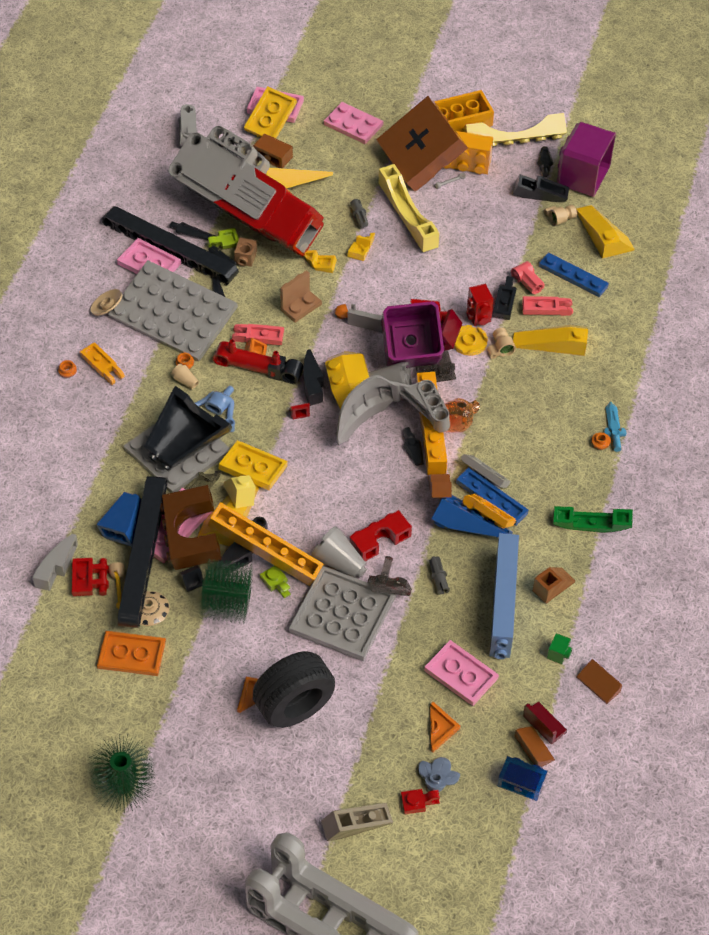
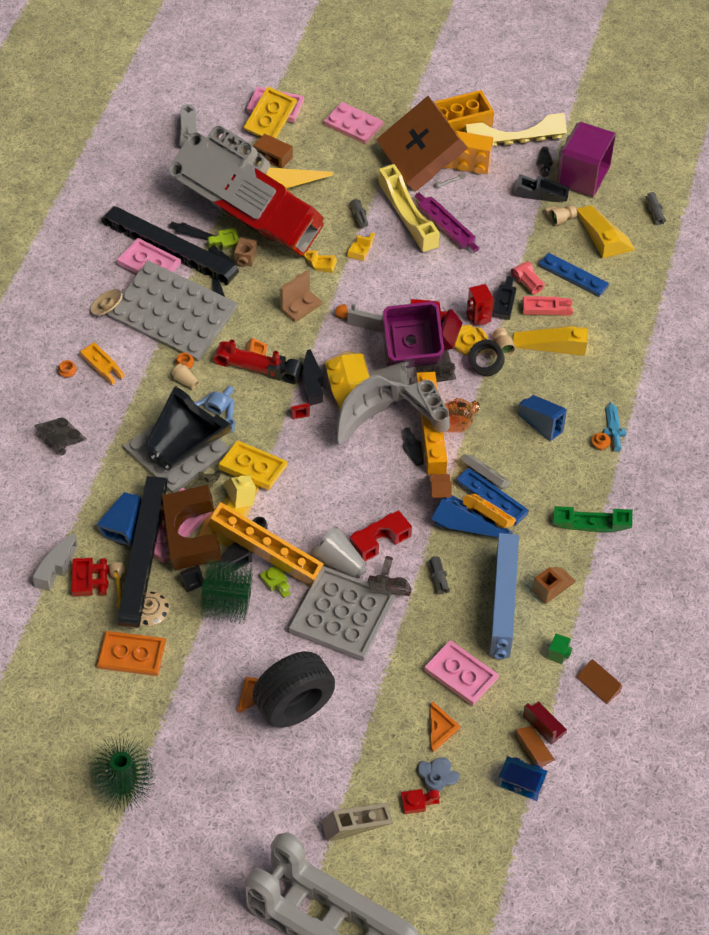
coral hinge [232,324,284,345] -> none
none -> clear smoke hinge [34,417,87,456]
none -> magenta plate [415,192,480,253]
none -> black tyre [468,339,505,376]
none -> blue slope [518,395,567,442]
none -> dark grey pin [645,192,666,225]

